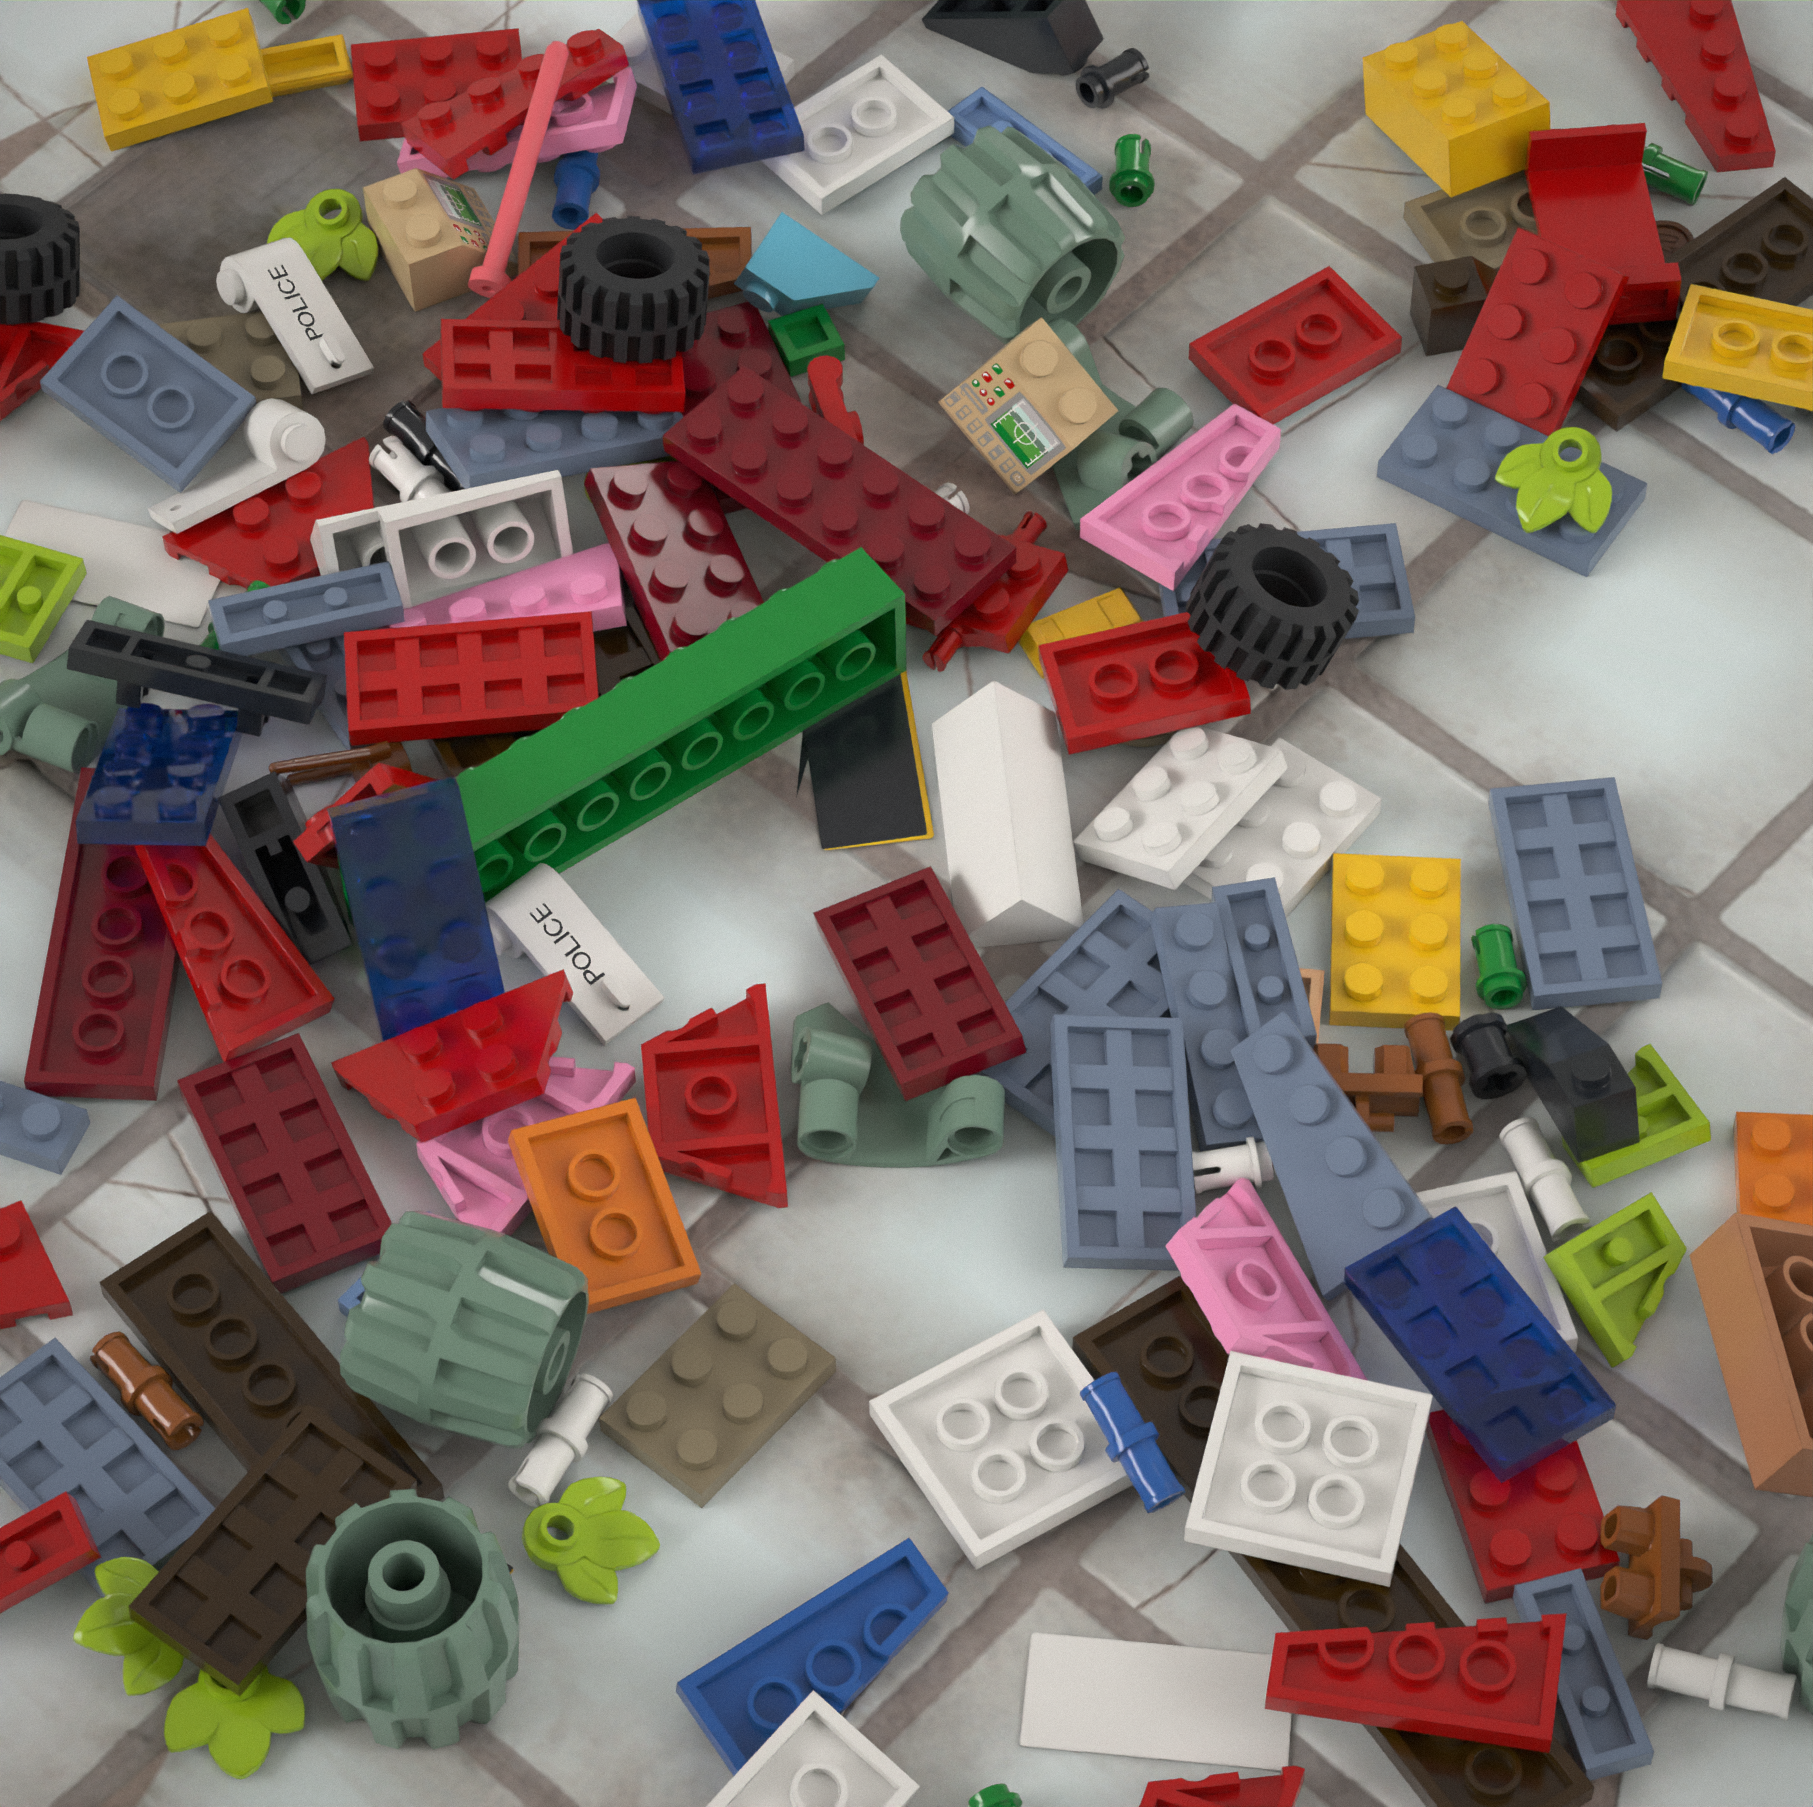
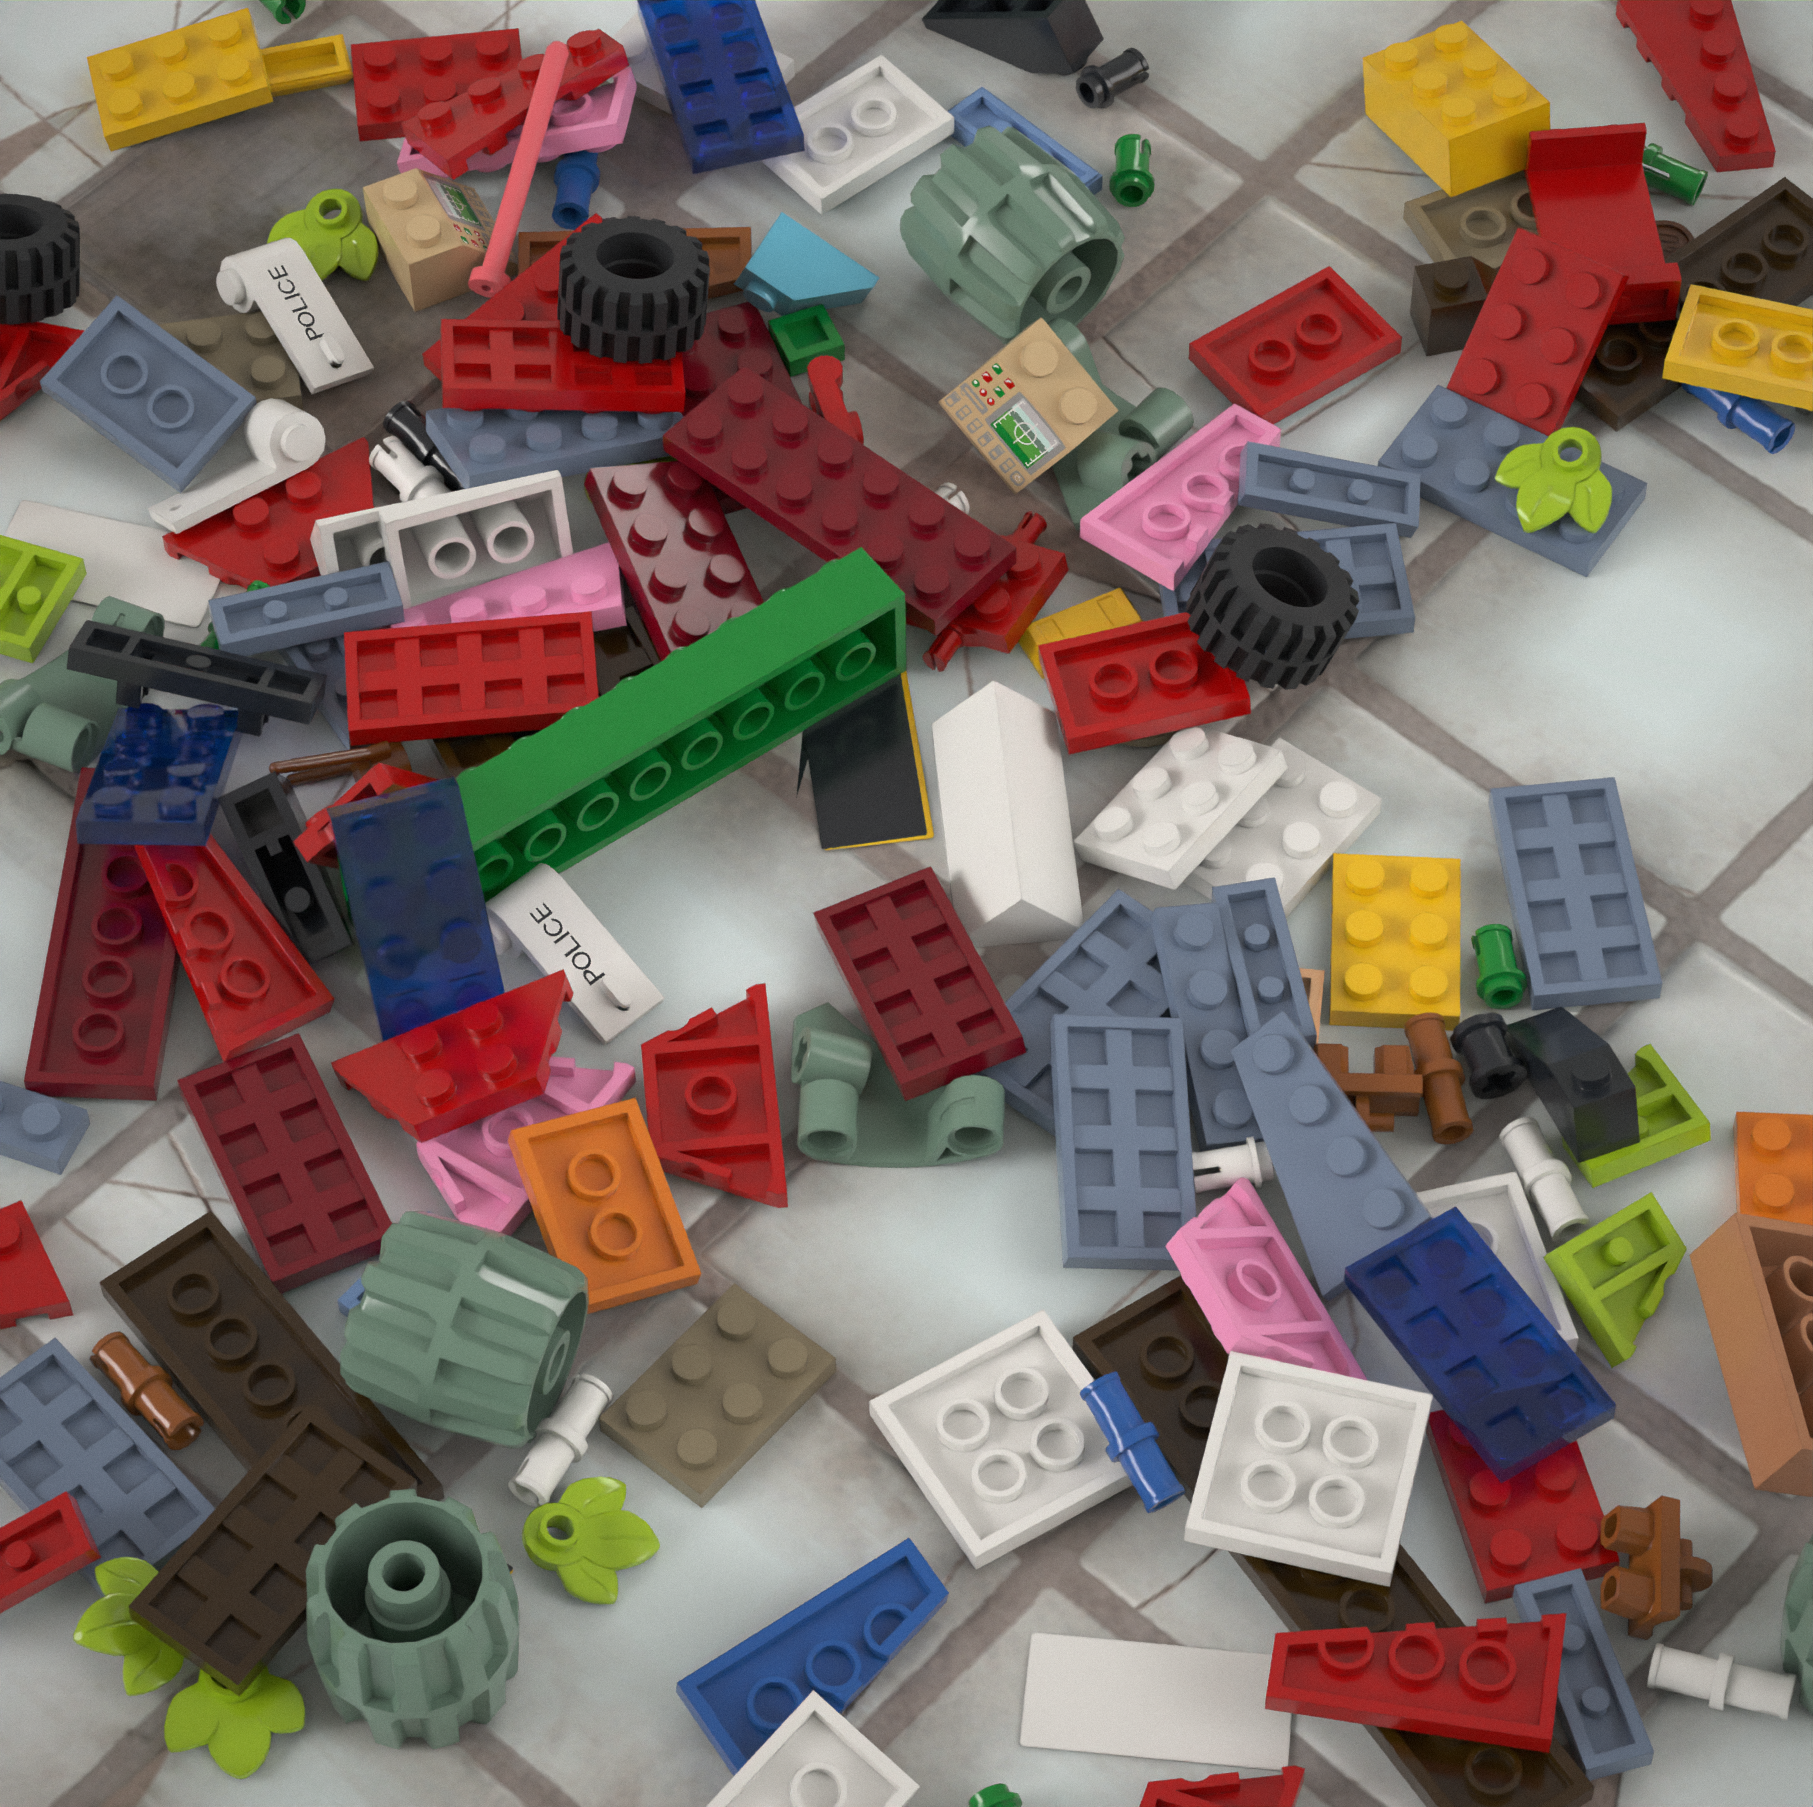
none -> sand blue plate [1238,441,1421,538]

